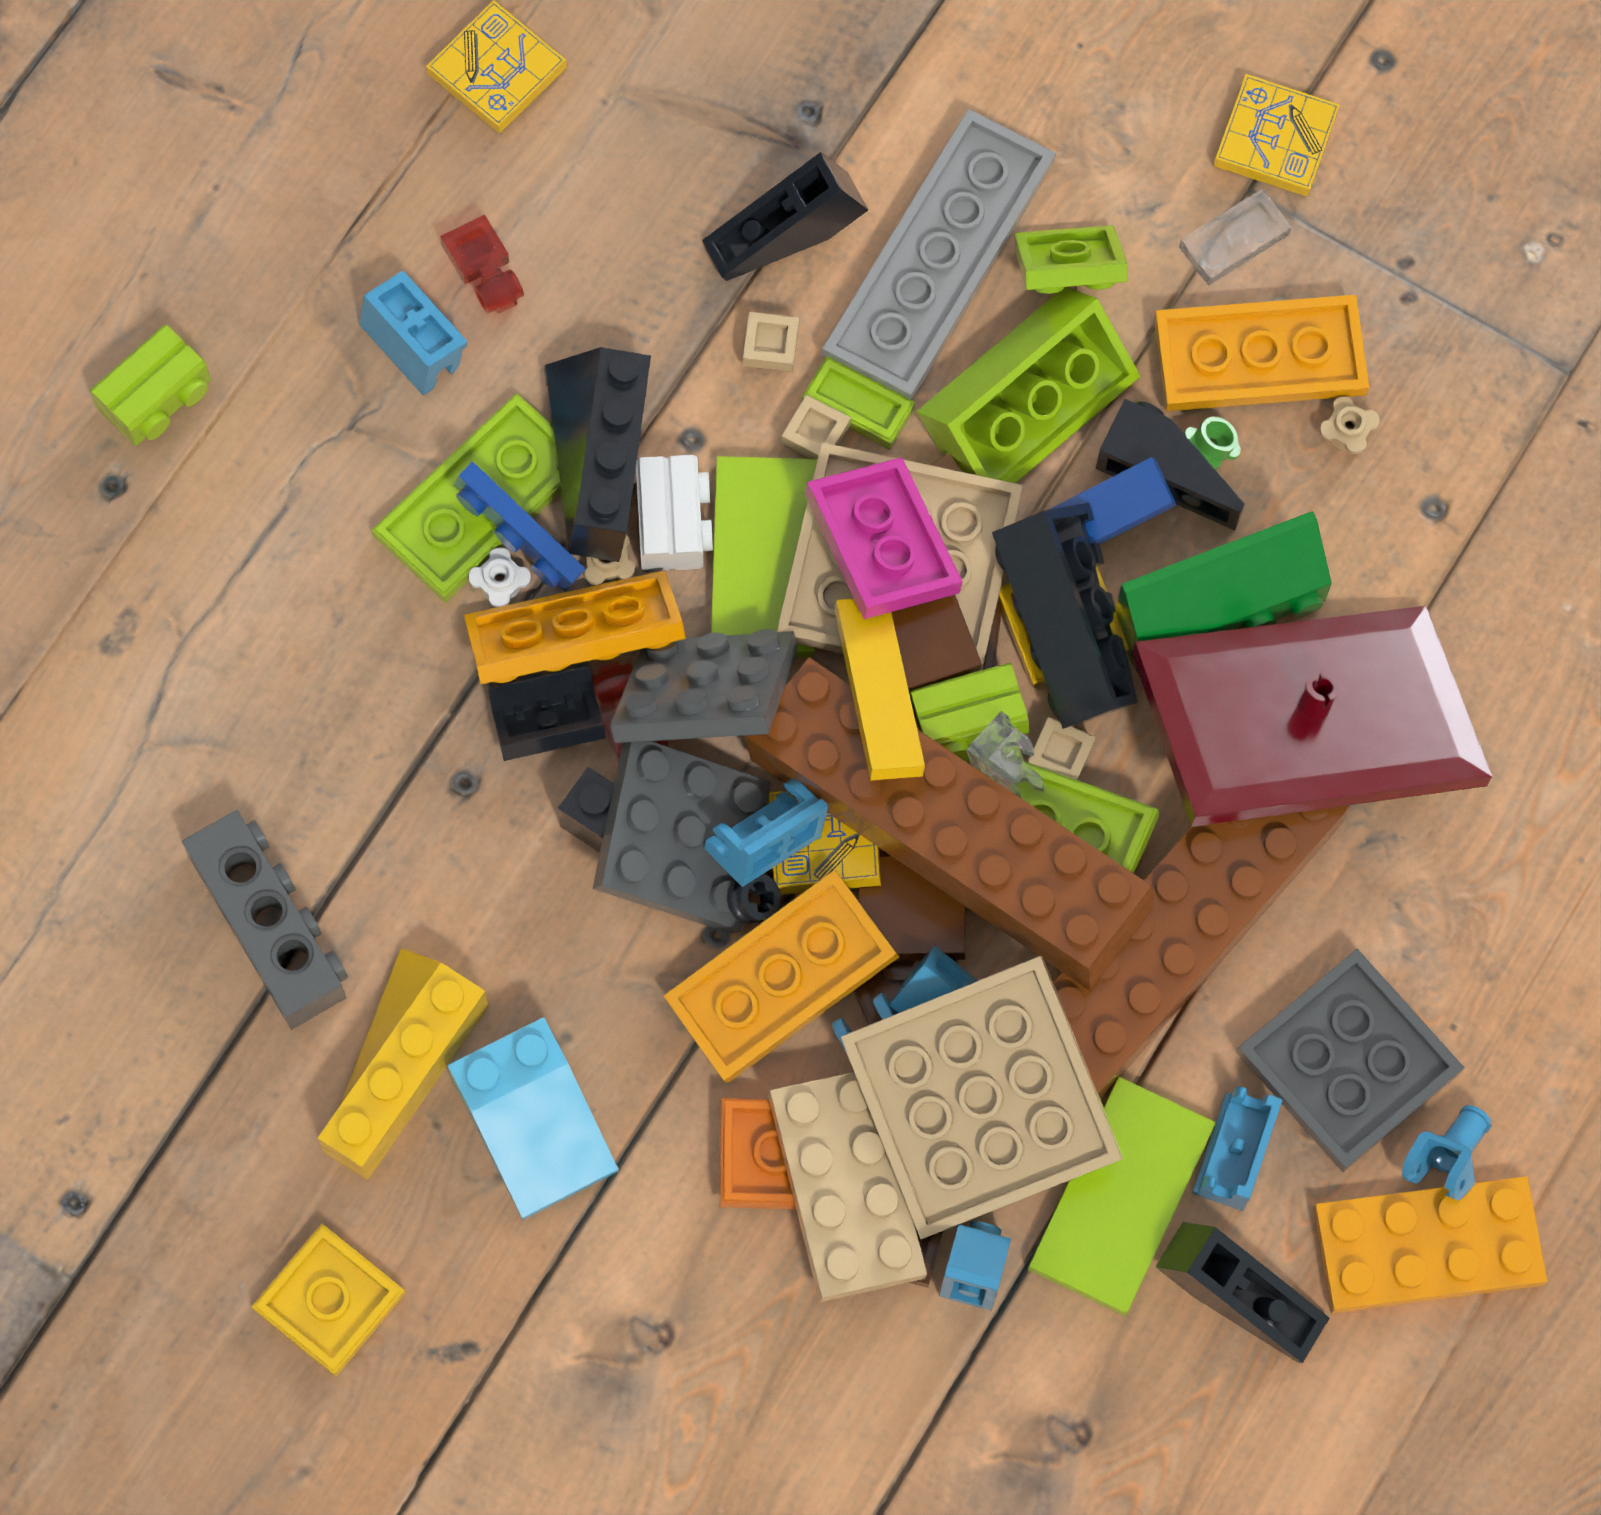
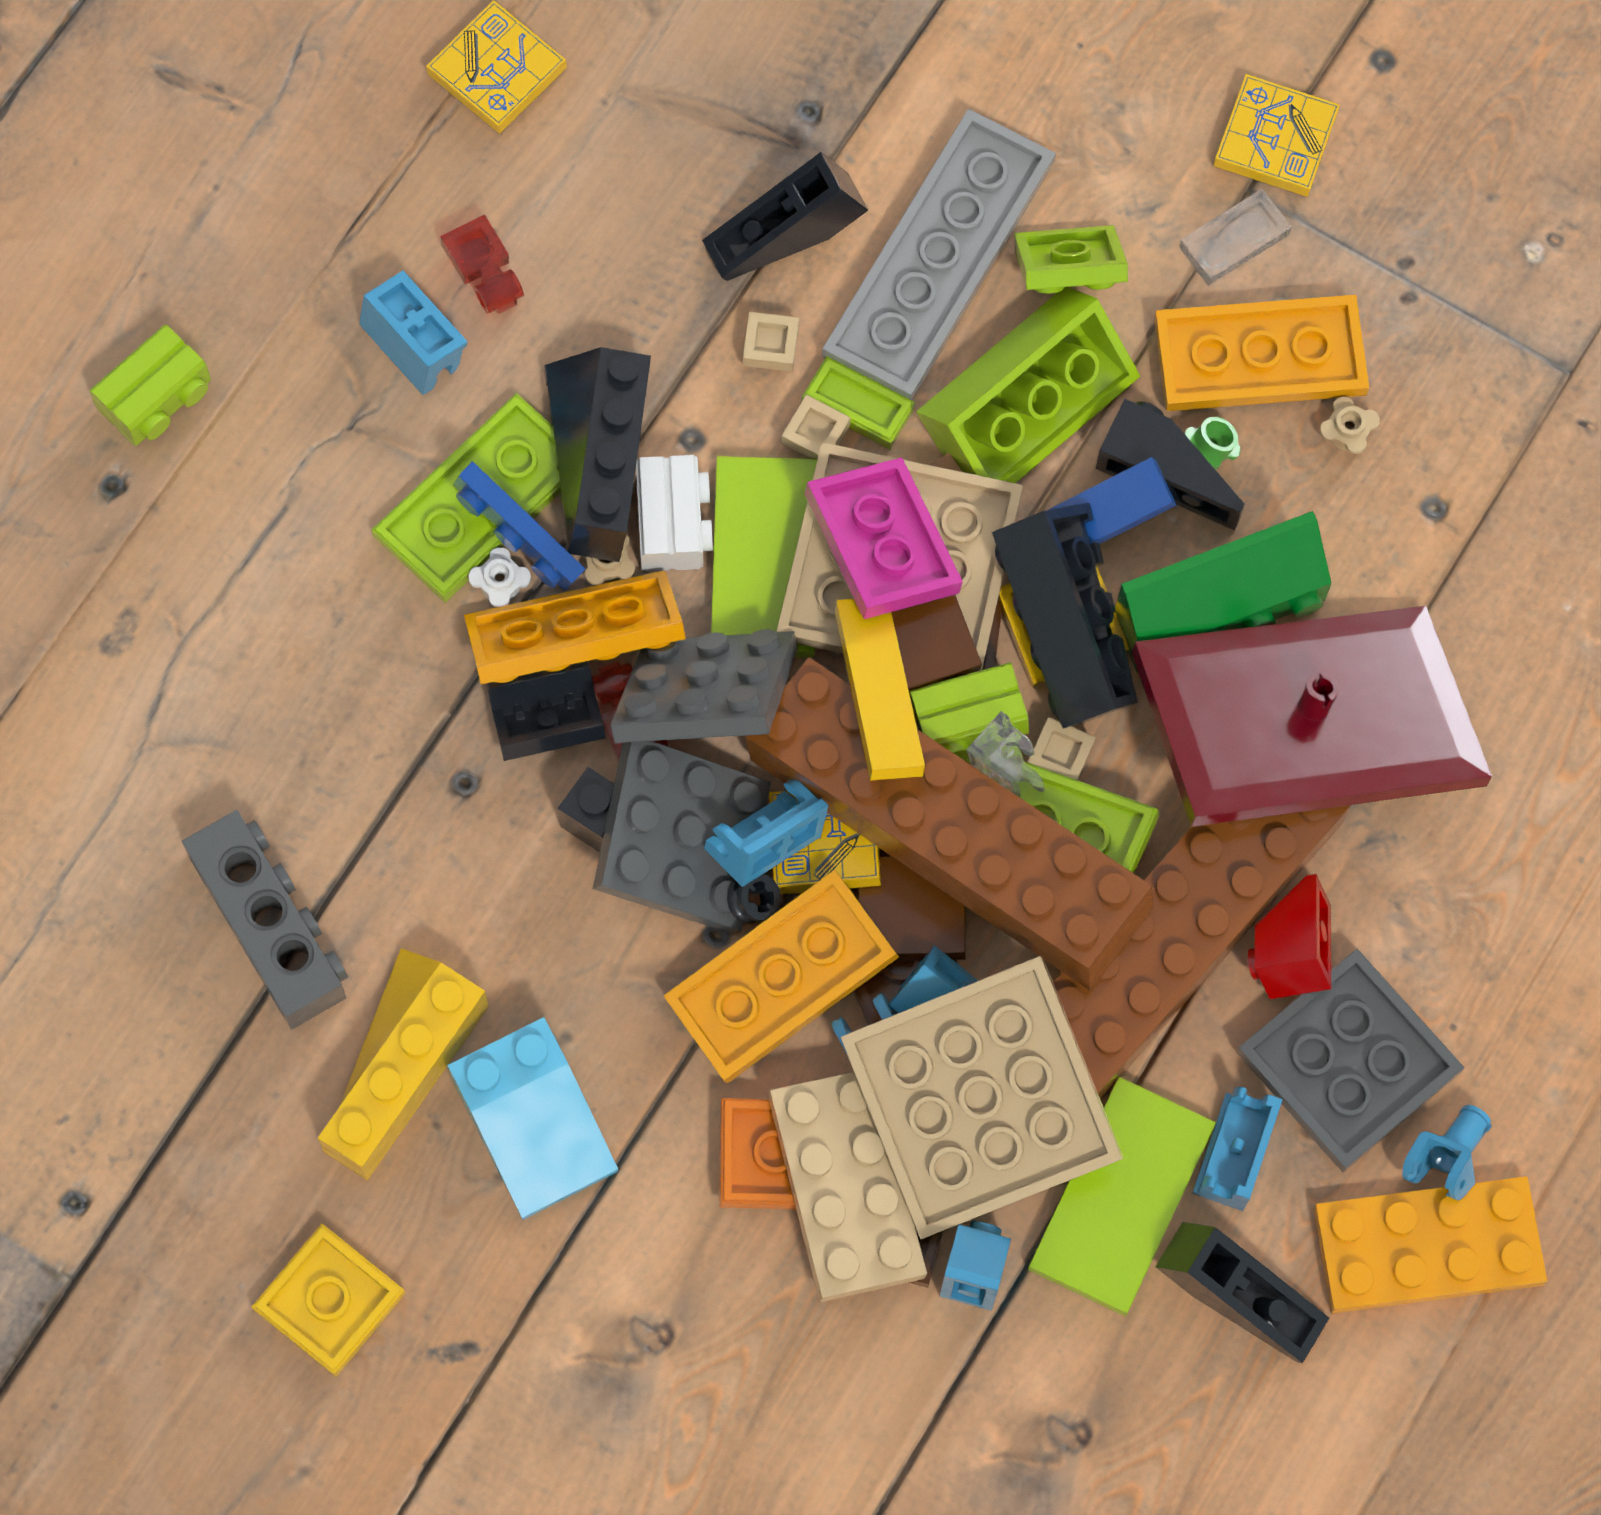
none -> red slope [1247,874,1332,999]

